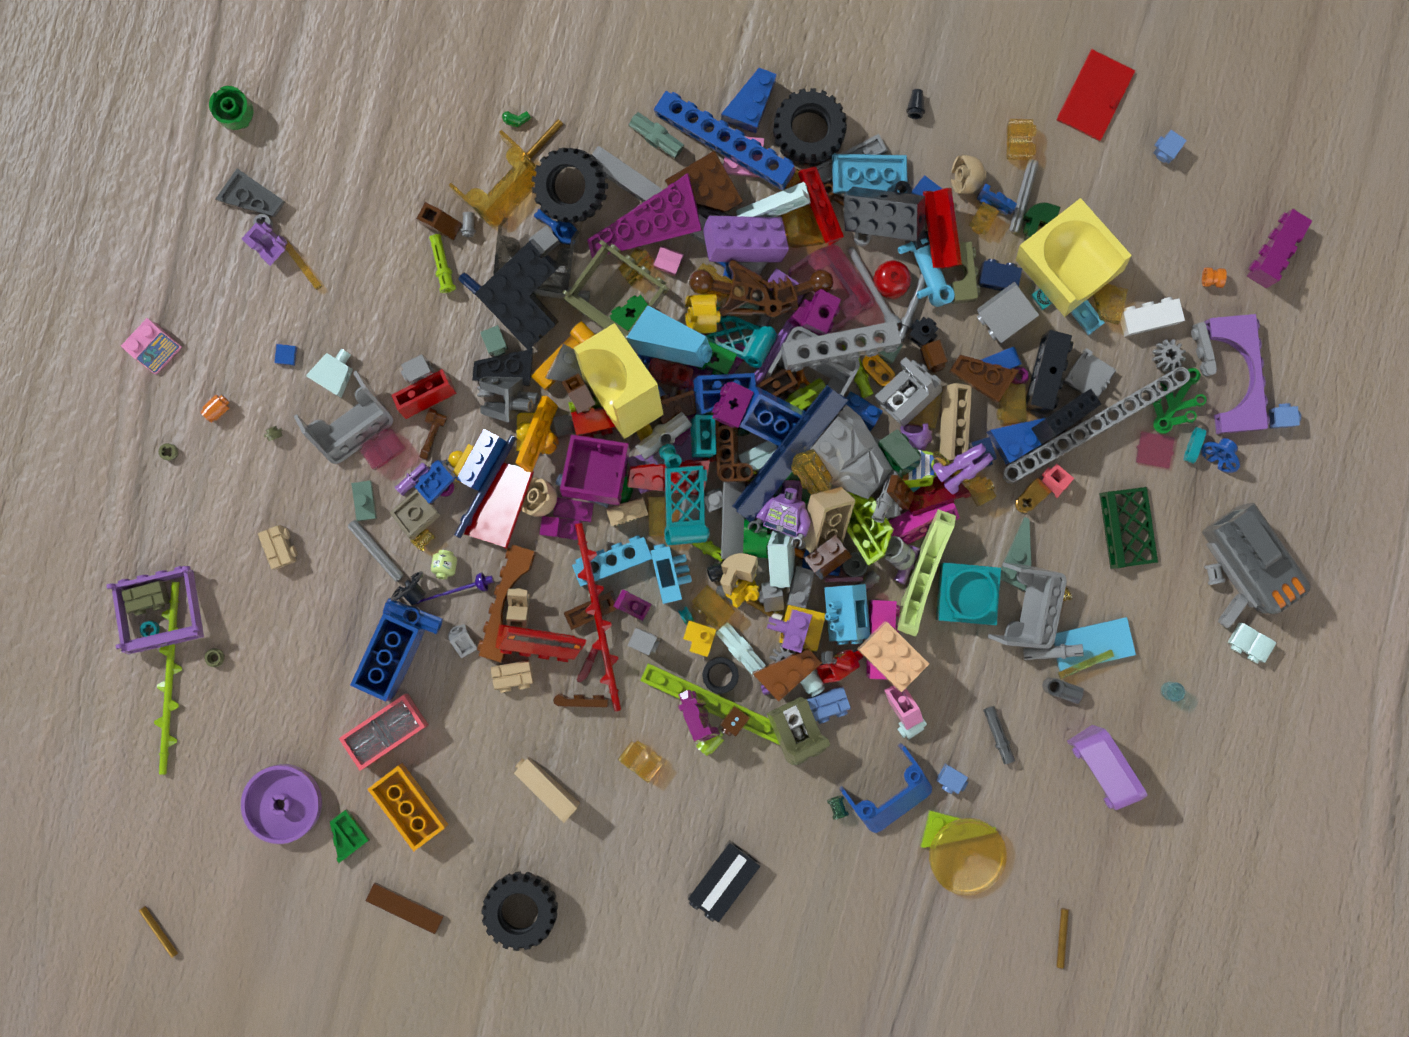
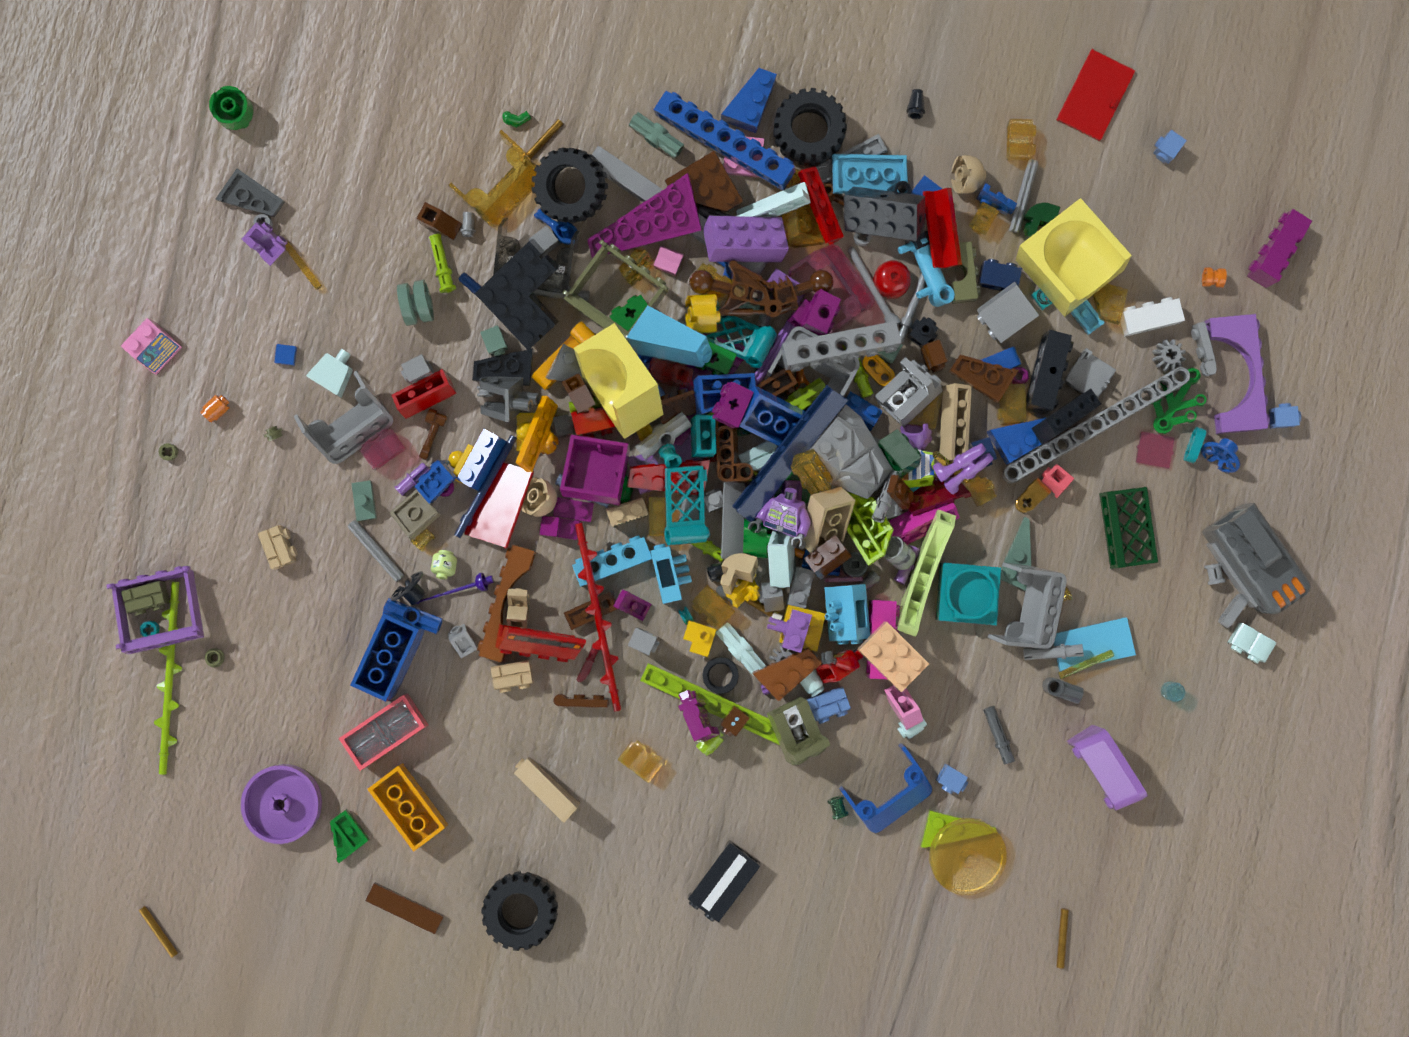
none -> sand green wheel [397,279,434,326]

